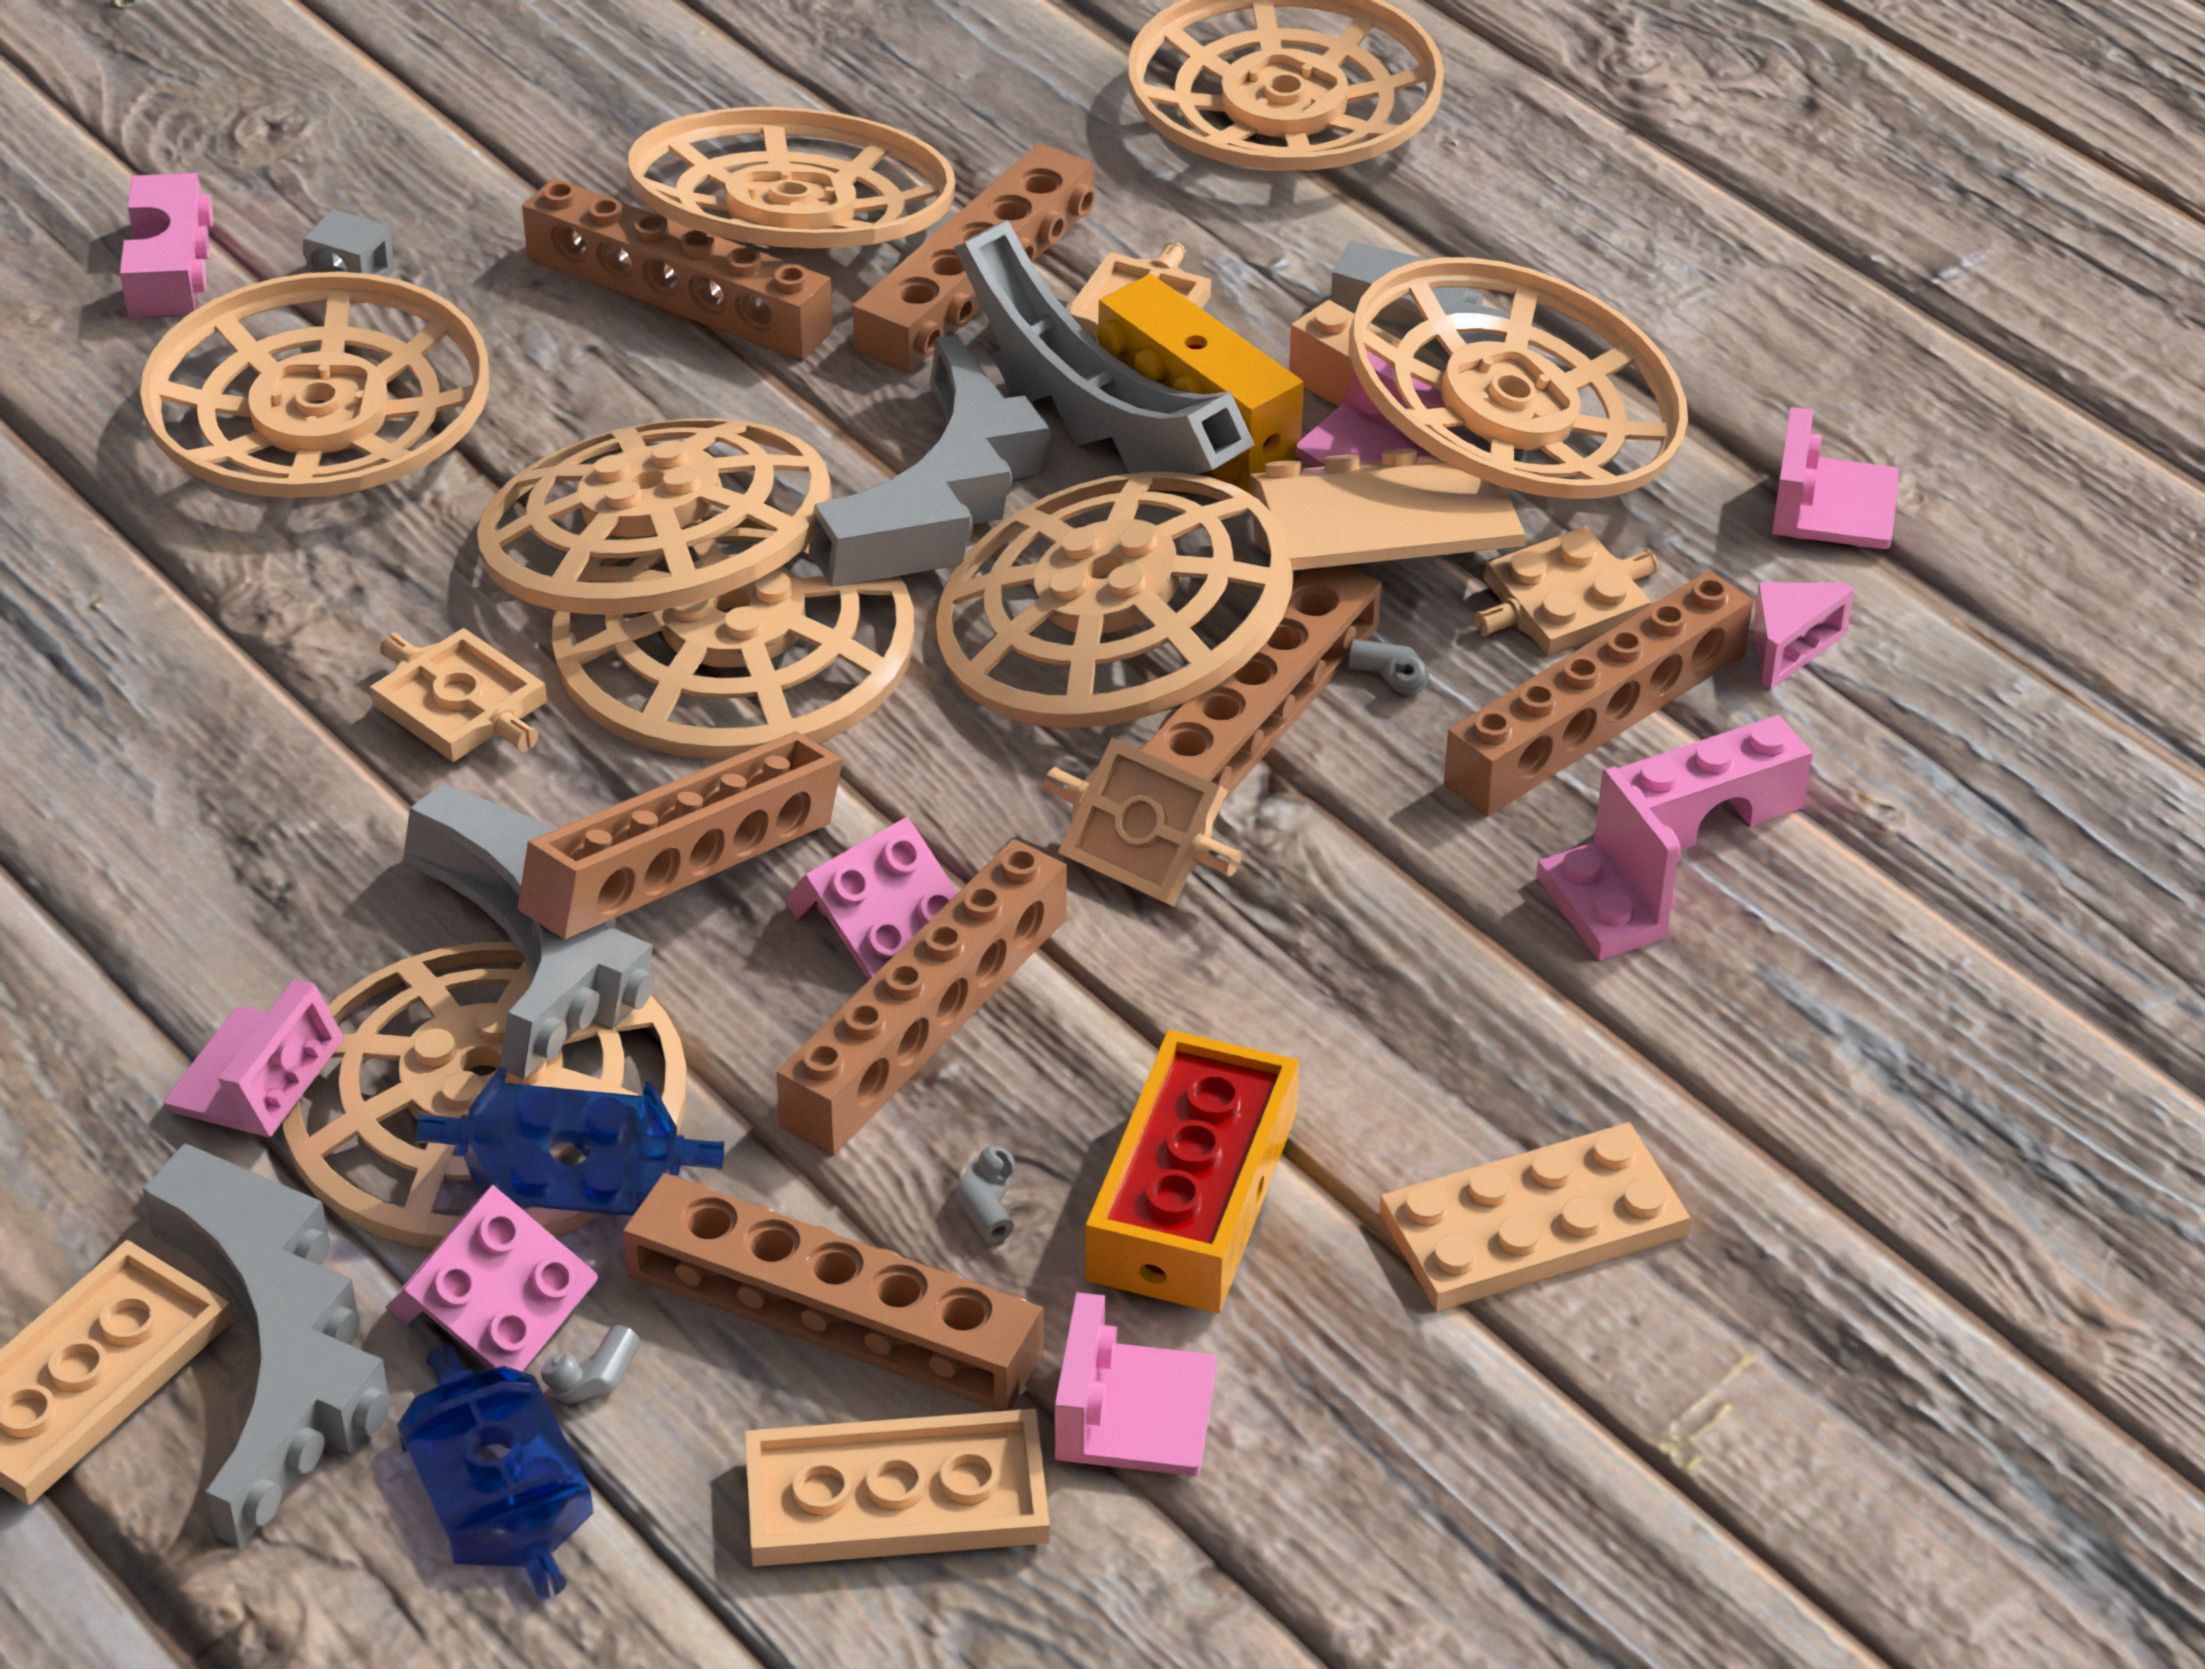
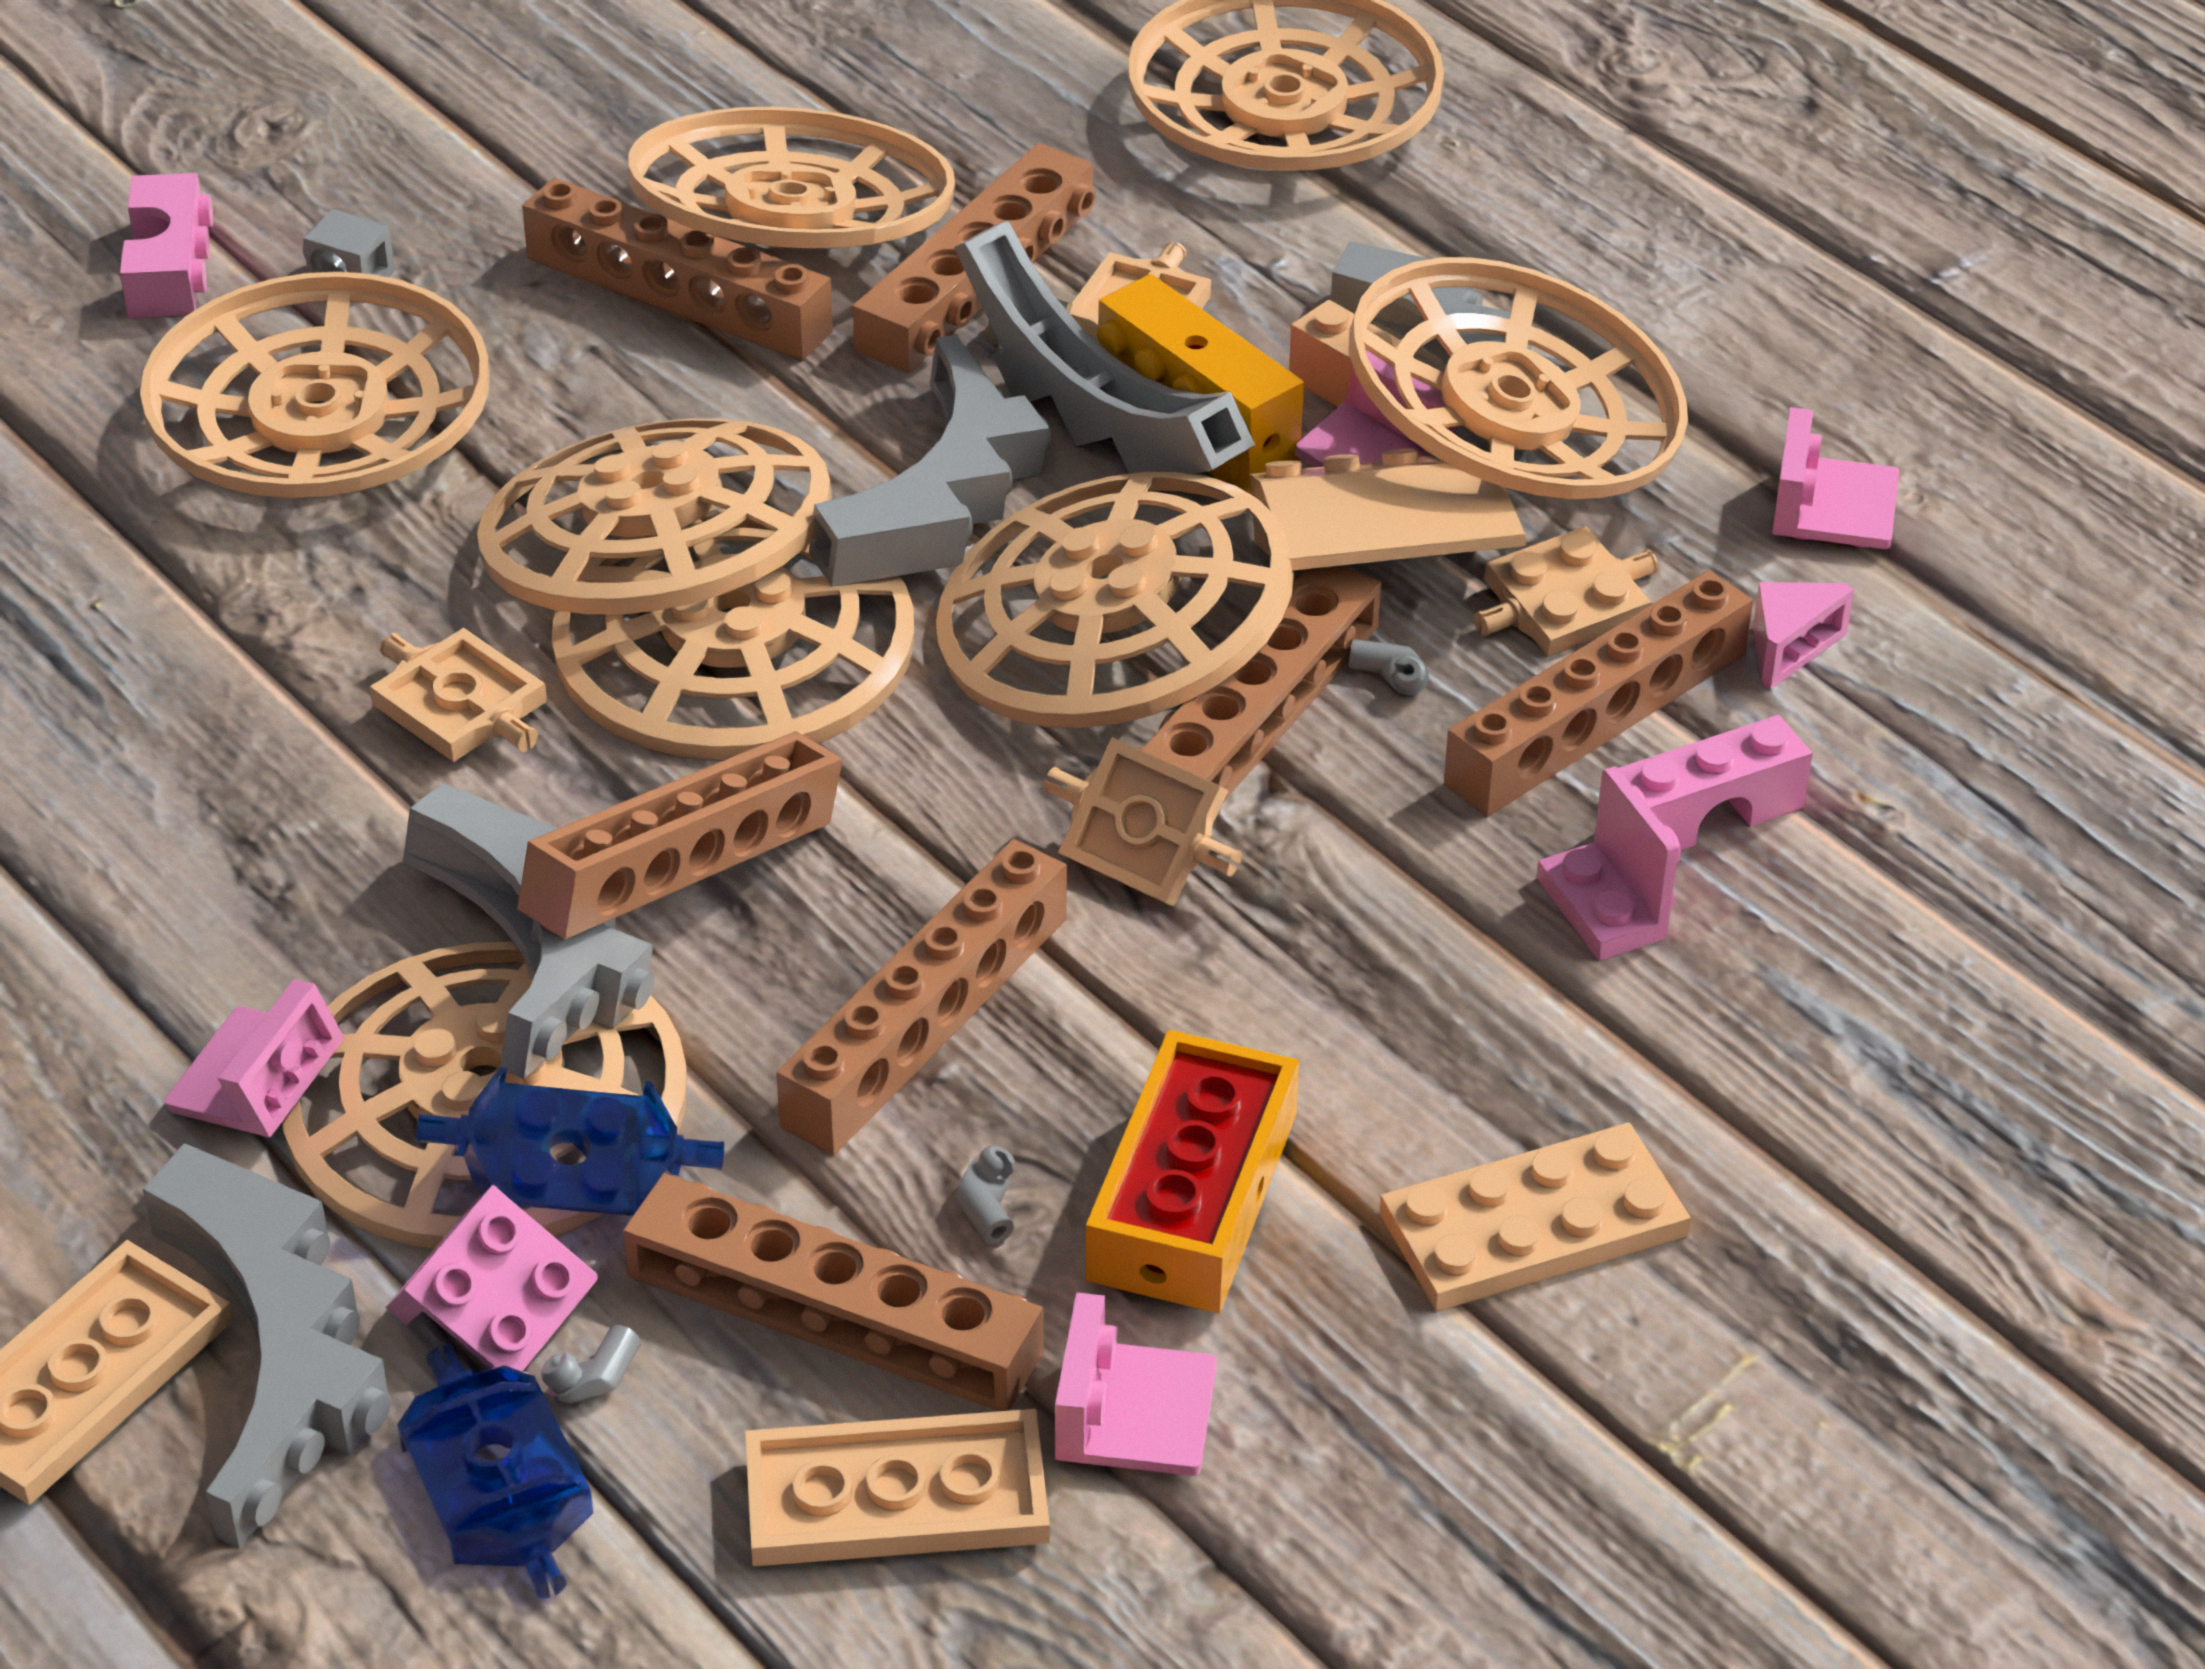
bright pink bracket [783,816,958,981] -> none

